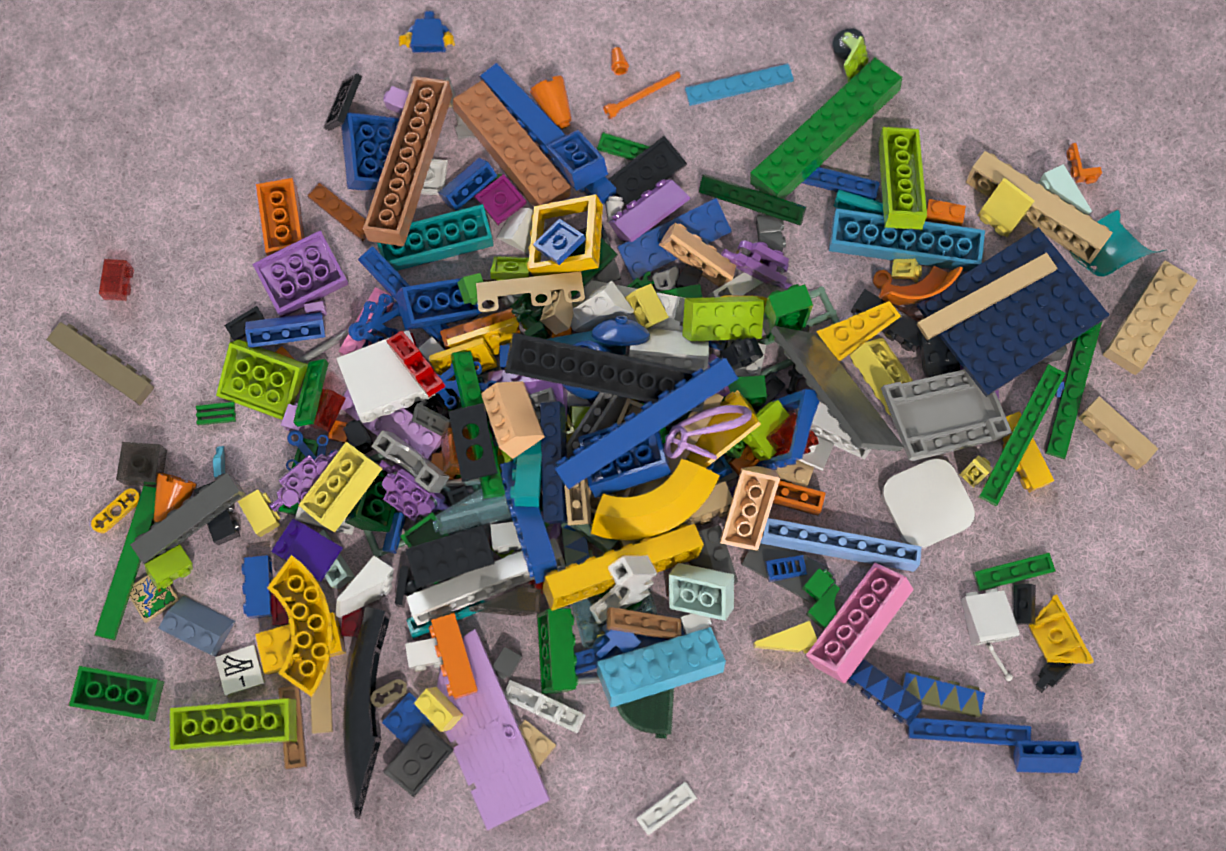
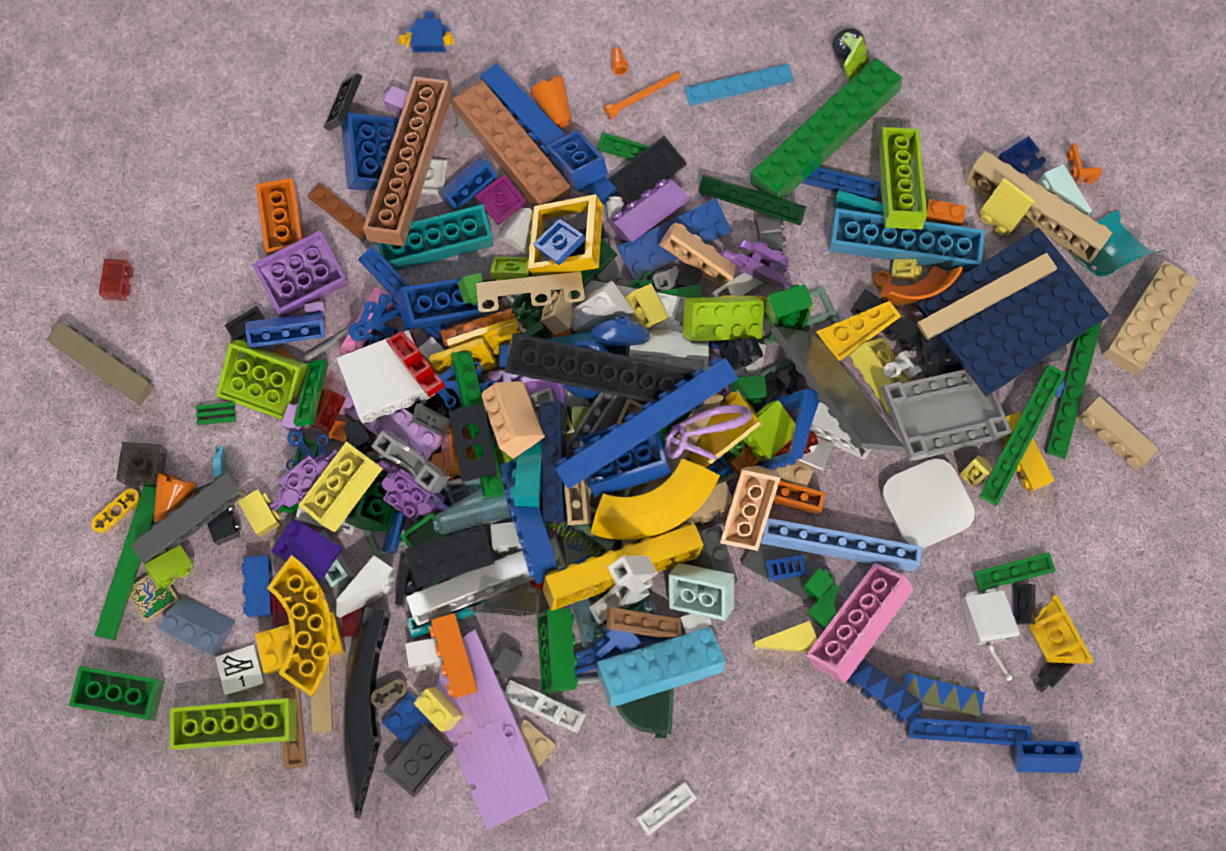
clear red slope [766,412,797,452] -> none
none -> lime piece [545,522,605,557]
none -> white bar [884,350,923,379]
none -> clear blue plate [998,136,1046,176]

